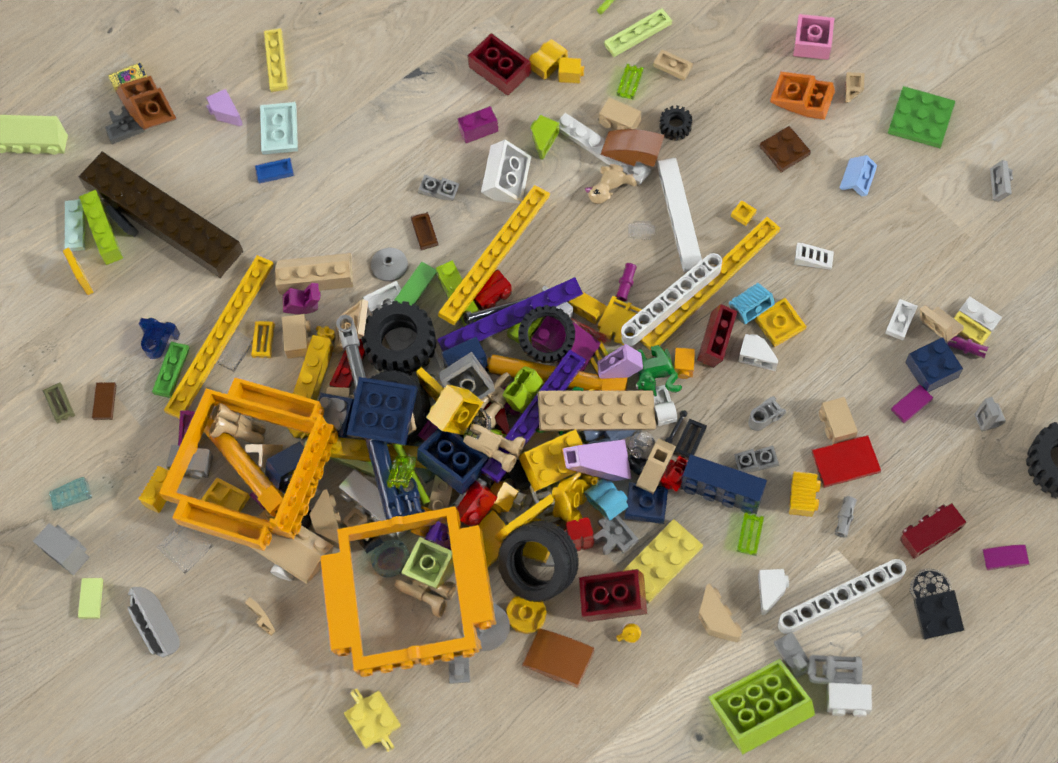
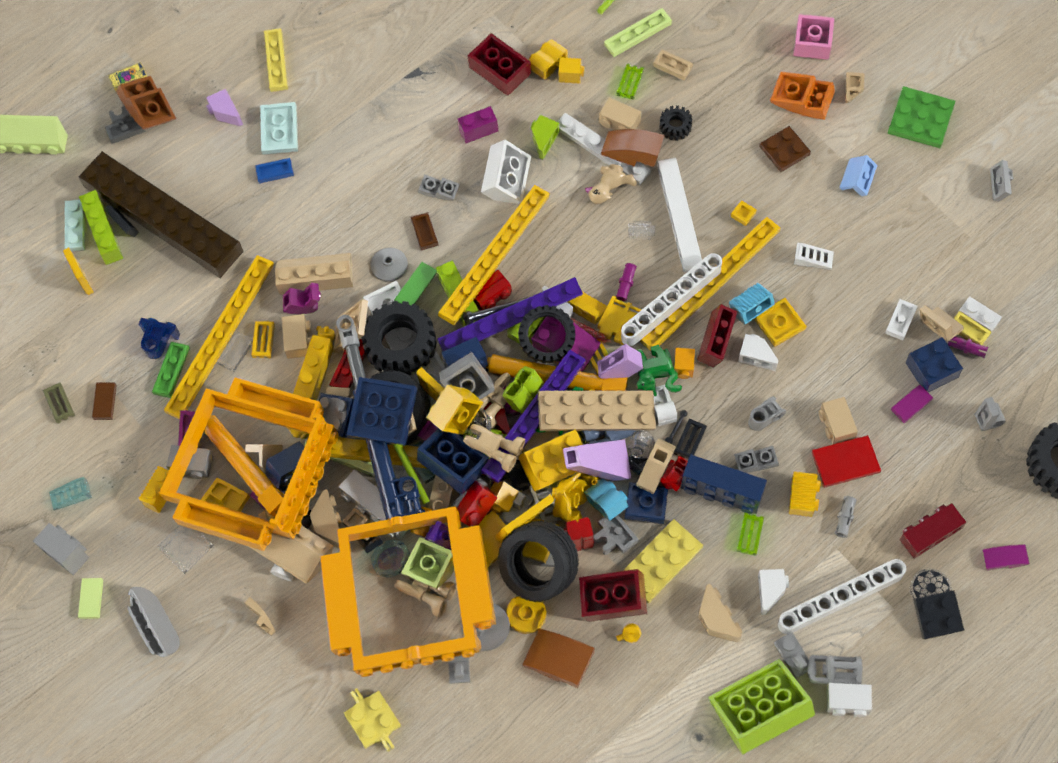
tan piece [209,403,266,444] -> none
clear neon green tile [387,456,416,488] -> none

